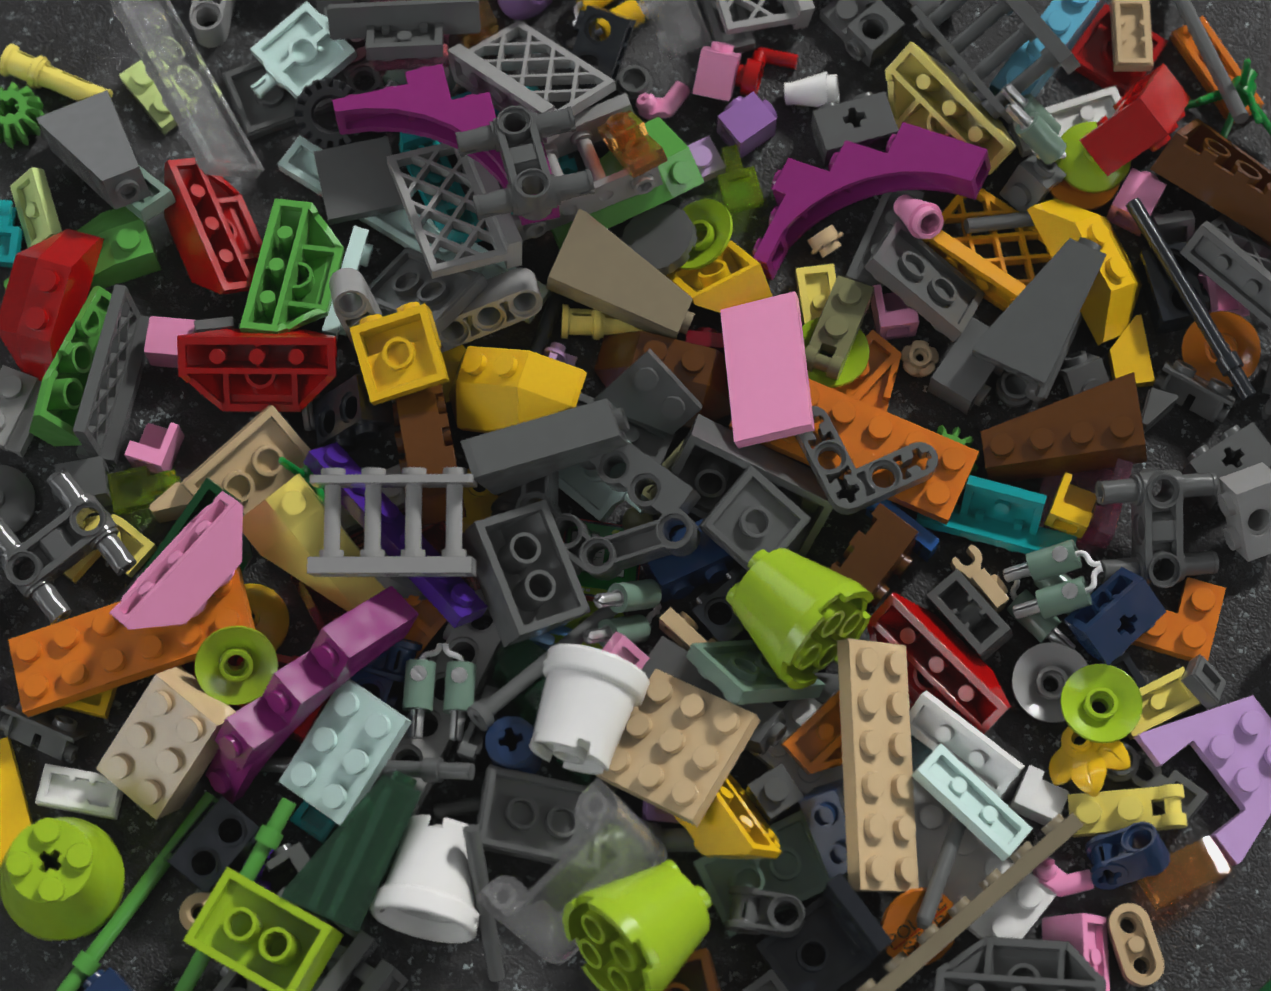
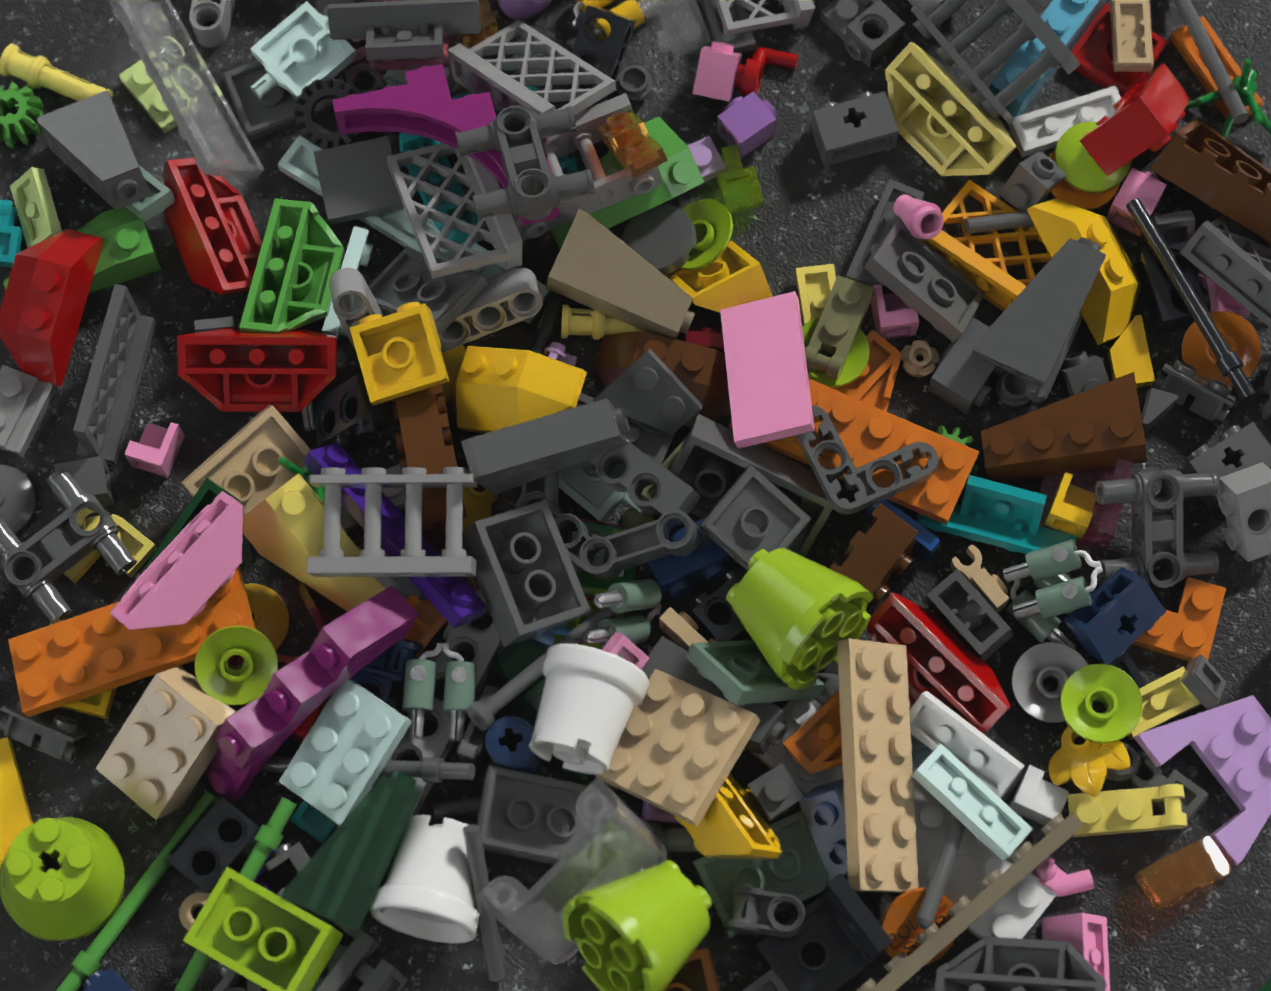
bright green wedge [29,286,112,446] -> none
white plate [35,763,124,820] -> none
clear neon green plate [107,465,181,515] -> none
bright pink panel [144,316,195,368] -> none
tan slope [149,482,193,523] -> none
bright pink arm [636,81,691,120] -> none
magenta arch [752,122,991,280] -> none
white cone [784,71,839,108] -> none
tan plate [807,224,843,258] -> none
sand green piece [1001,83,1067,164] -> none
dark blue piece [1085,821,1170,890] -> none
tan plate [1107,903,1164,987] -> none

